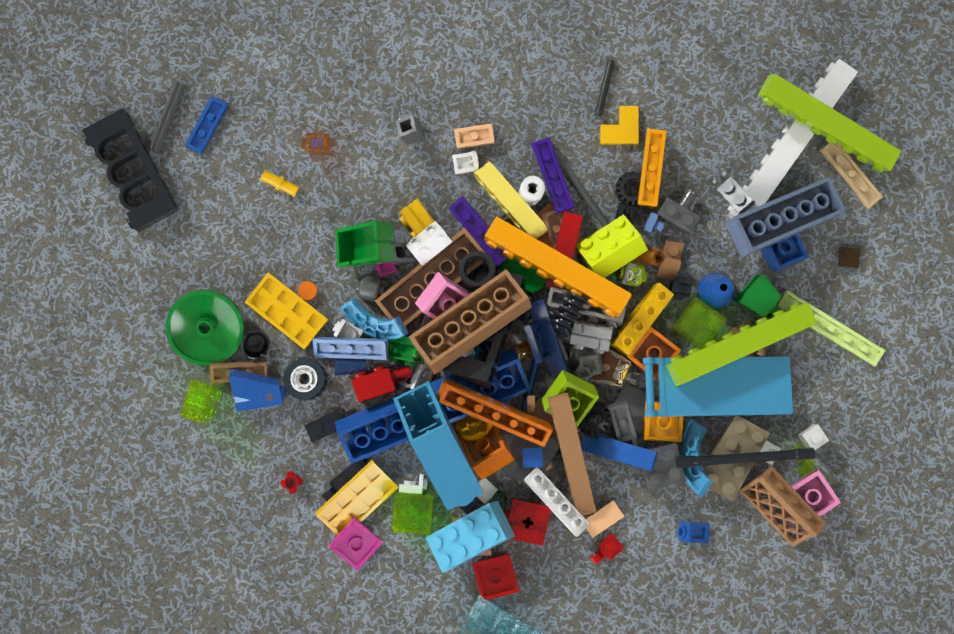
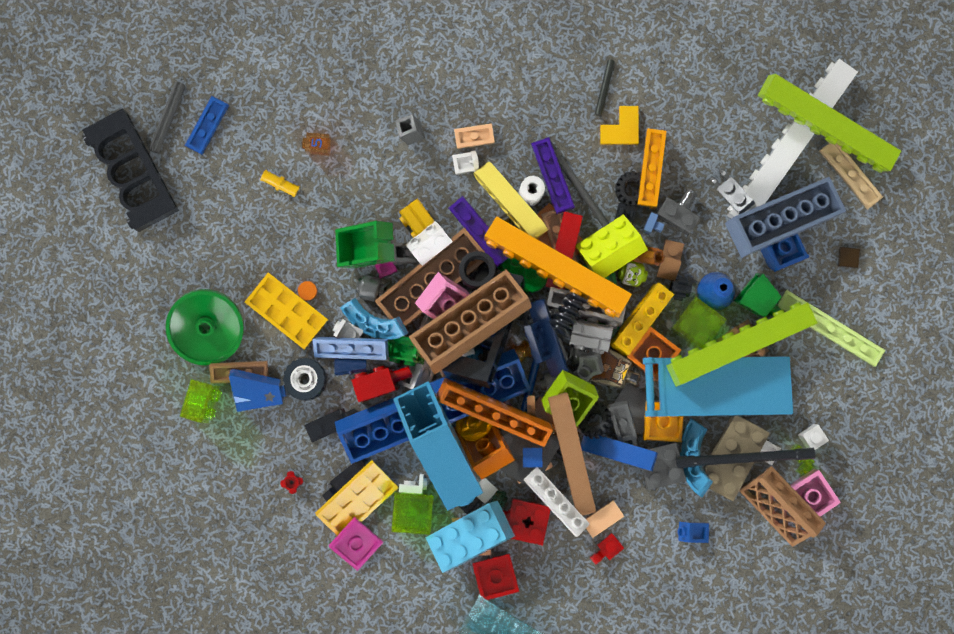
black hair [240,329,270,360] -> none

